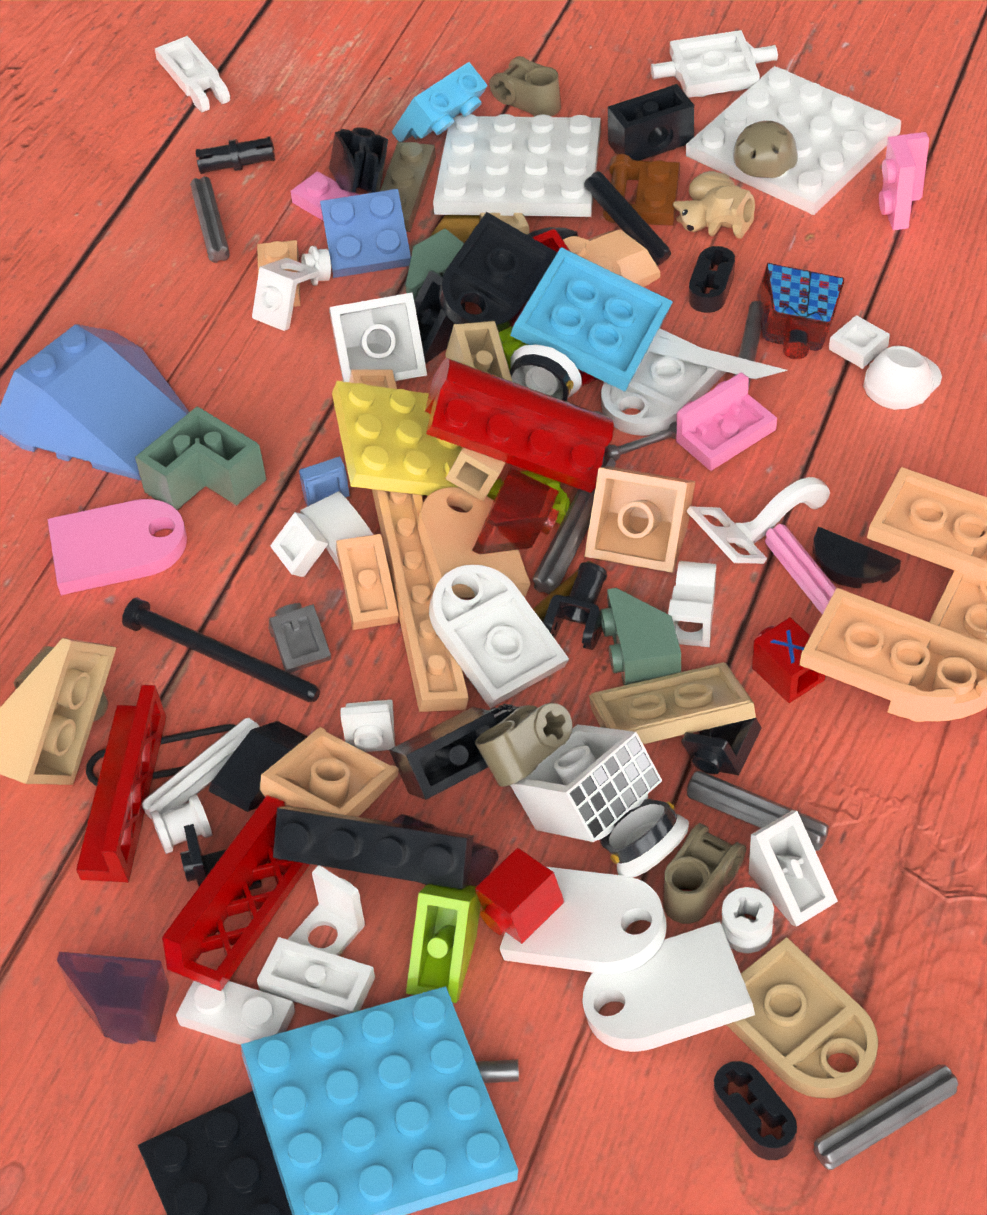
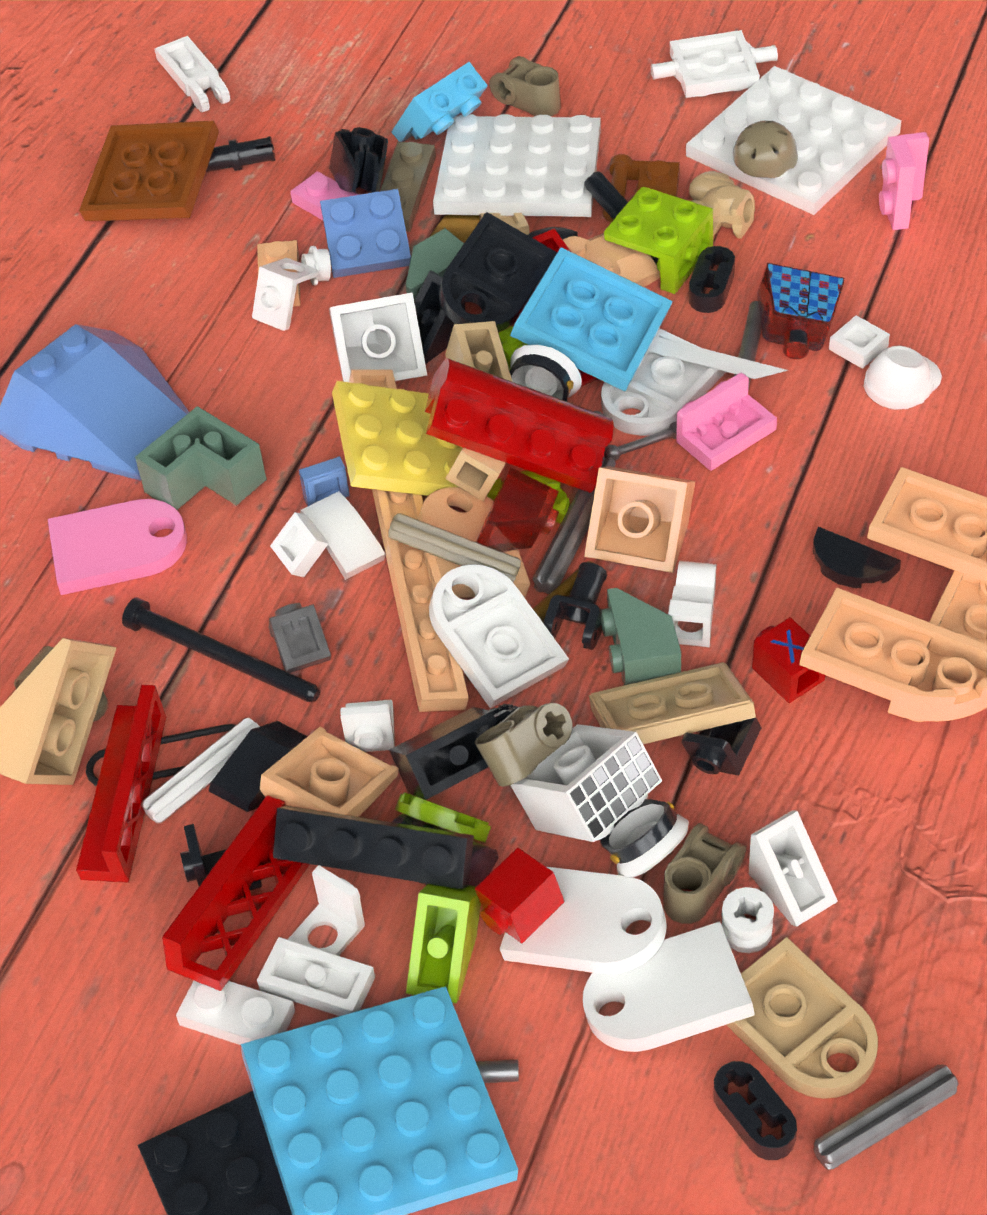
slope [57,952,170,1044] -> none
white bush [150,794,212,854] -> none
flat silver axle [190,176,230,263] -> none
light nougat plate [336,534,399,630] -> none
black brick [608,84,695,161] -> none
white piece [687,477,830,564] -> none
flat silver axle [687,771,829,851] -> none
bright pink axle [765,524,836,614] -> none
none -> dark orange plate [79,121,219,221]
none -> axle [388,513,521,582]
none -> lime tile [395,792,491,843]
none -> lime bracket [604,187,713,294]

